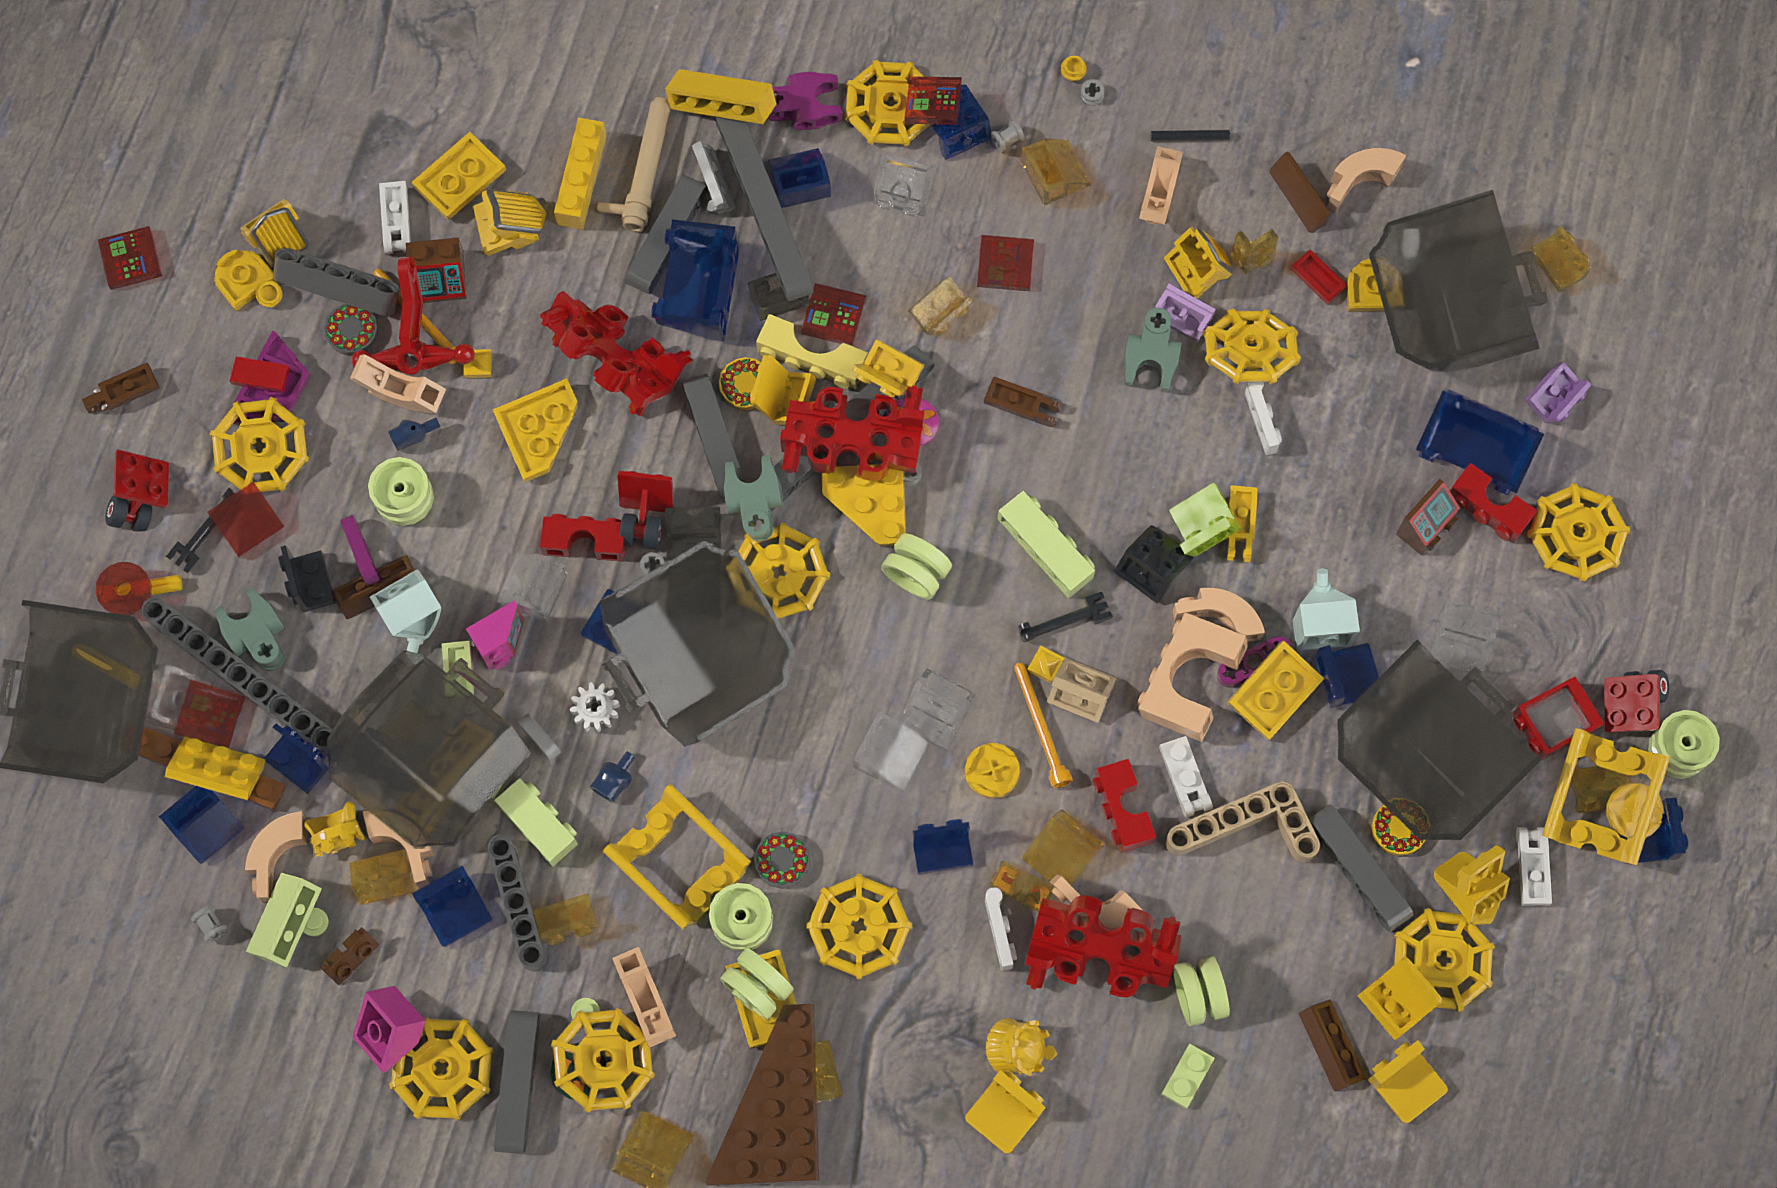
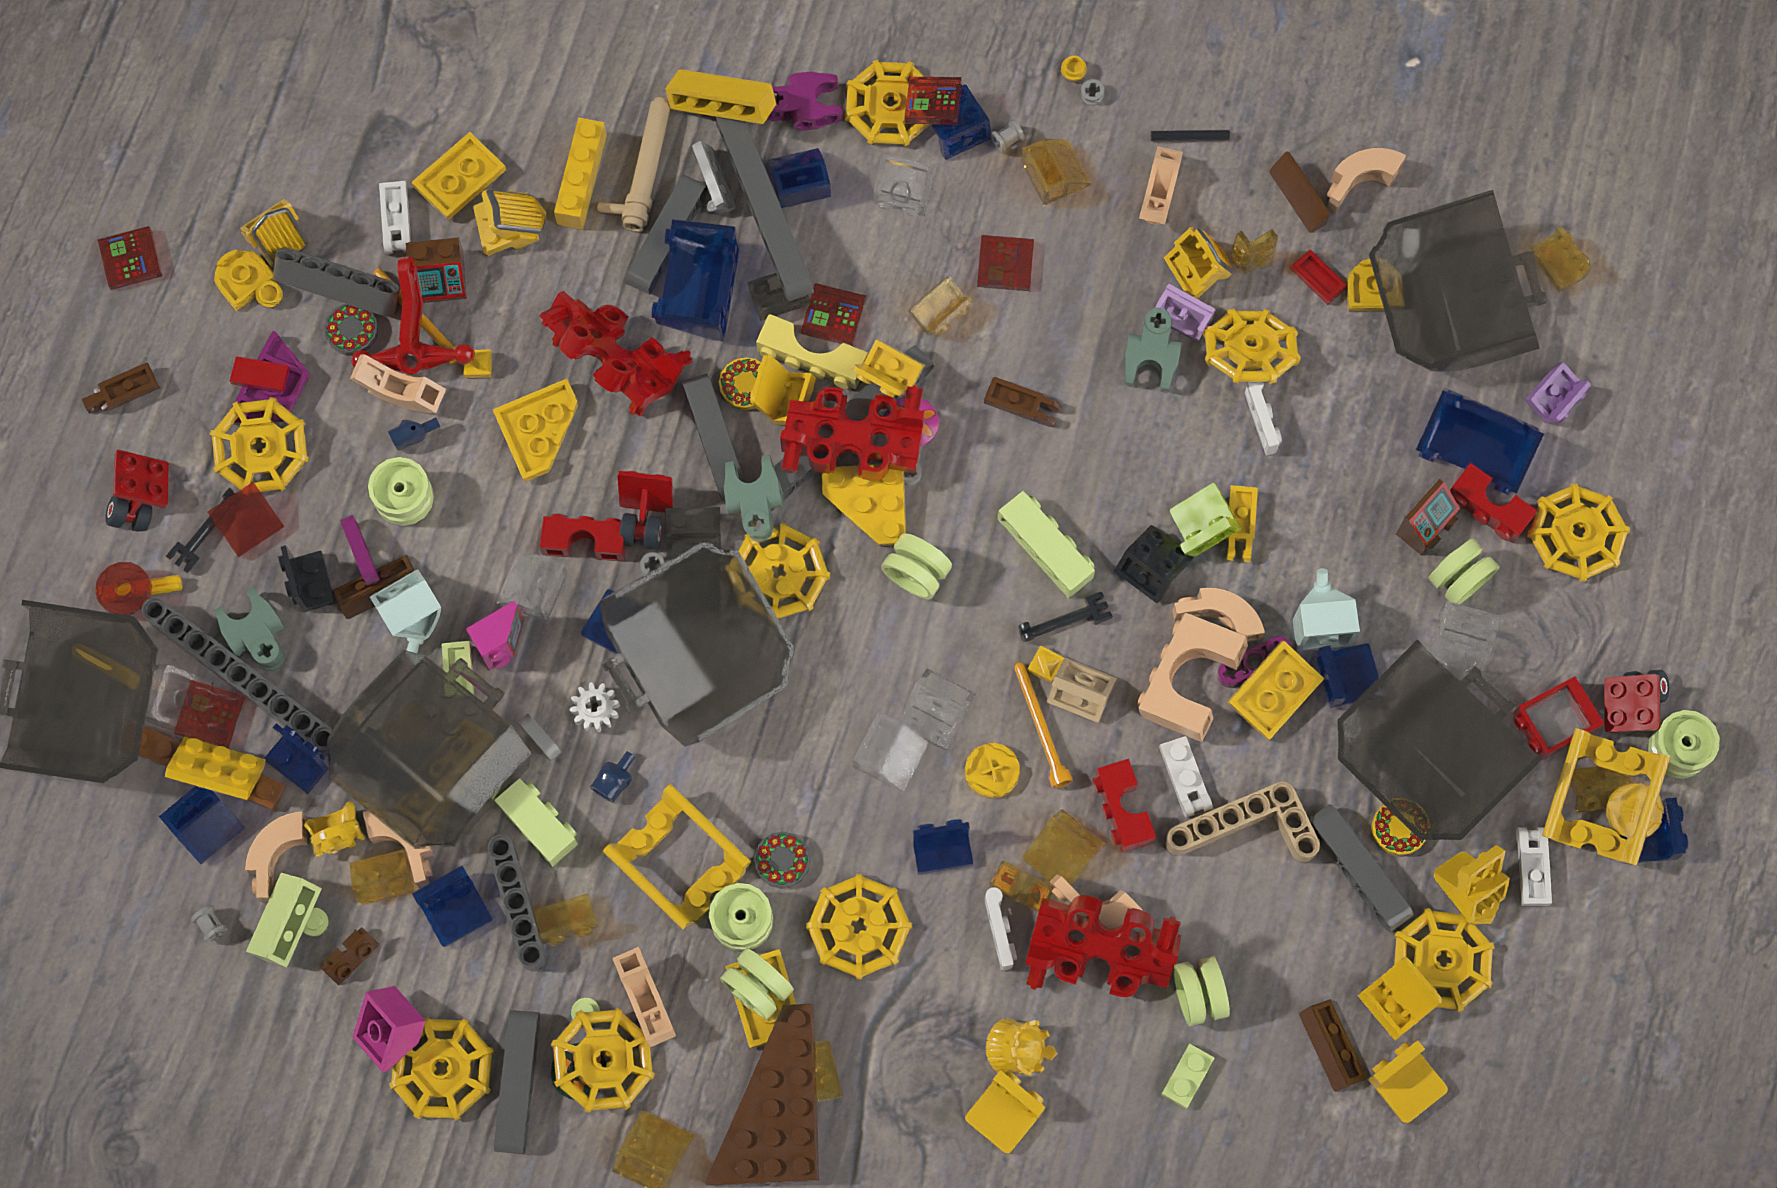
none -> yellowish green wheel [1428,538,1500,607]

